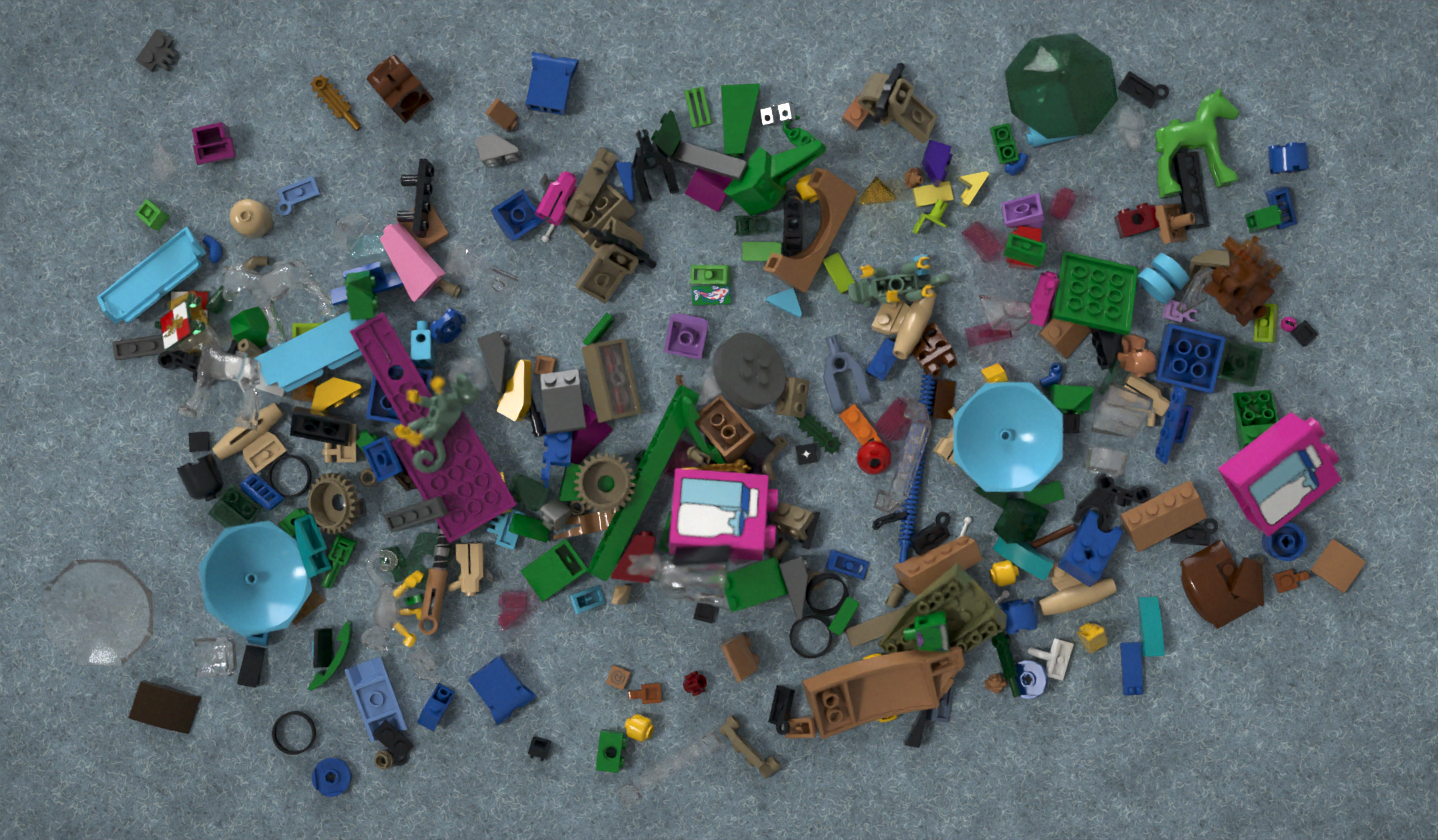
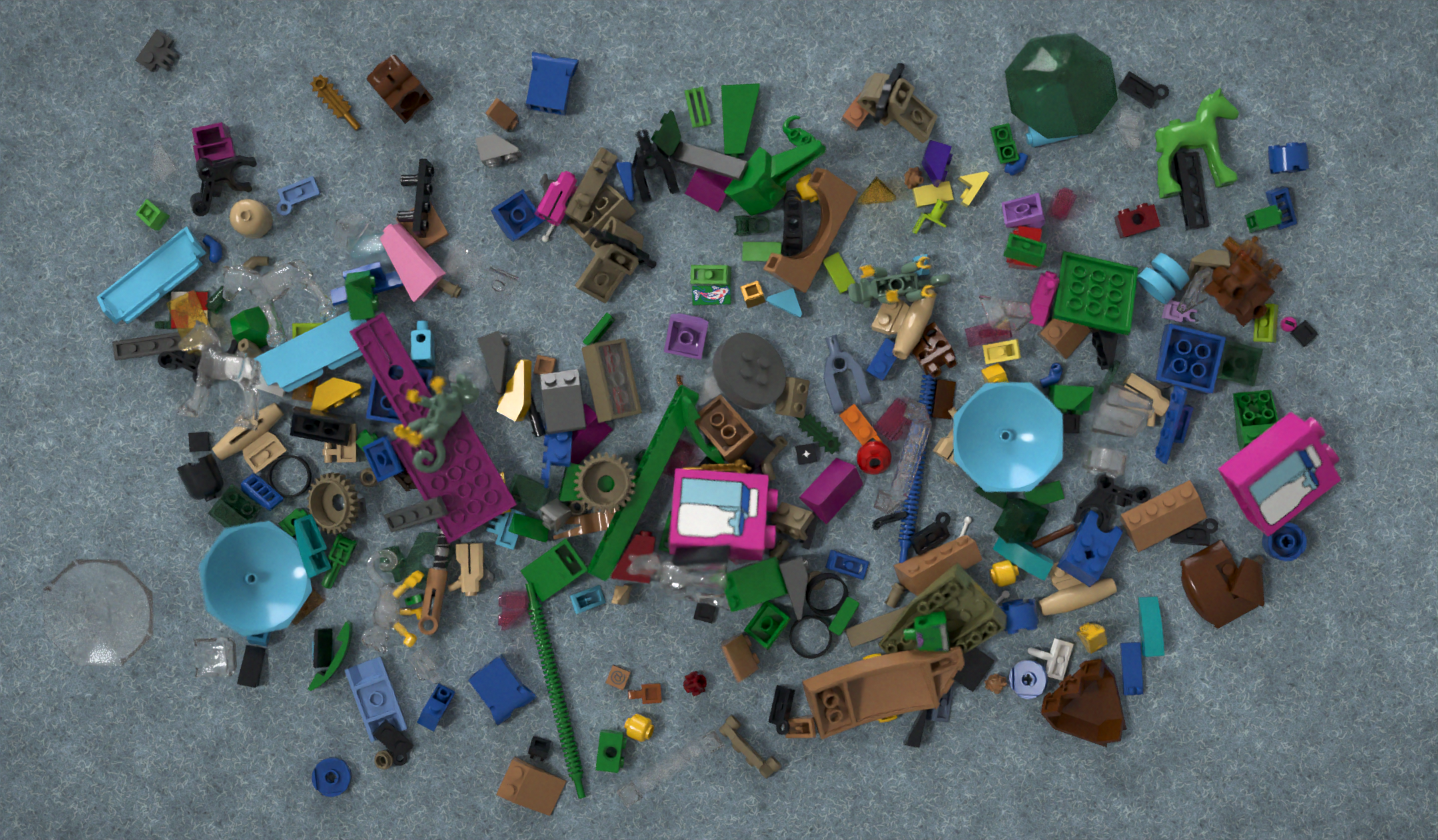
dark brown slope [128,680,201,734] -> none
flag [160,293,206,351] -> none
black tyre [272,711,316,755] -> none
blue plate [430,308,466,345] -> none
dark tan pin [687,446,711,466] -> none
flat silver piece [760,101,796,126] -> none
clear pink slope [962,221,1003,263] -> none
dark green piece [991,632,1021,698] -> none
nougat head [1116,334,1157,377] -> none
medium nougat plate [1155,203,1195,244] -> none
dark orange plate [1272,569,1310,593] -> none
medium nougat slope [1310,539,1366,594] -> none
none -> black piece [190,155,257,216]
none -> medium nougat slope [496,756,566,816]
none -> green hose [525,582,586,799]
none -> pearl gold slope [740,281,765,308]
none -> green slope [744,601,791,650]
none -> magenta slope [799,458,863,524]
none -> black slope [953,647,994,692]
none -> light yellow slope [983,339,1021,364]
none -> reddish brown panel [1041,659,1127,748]

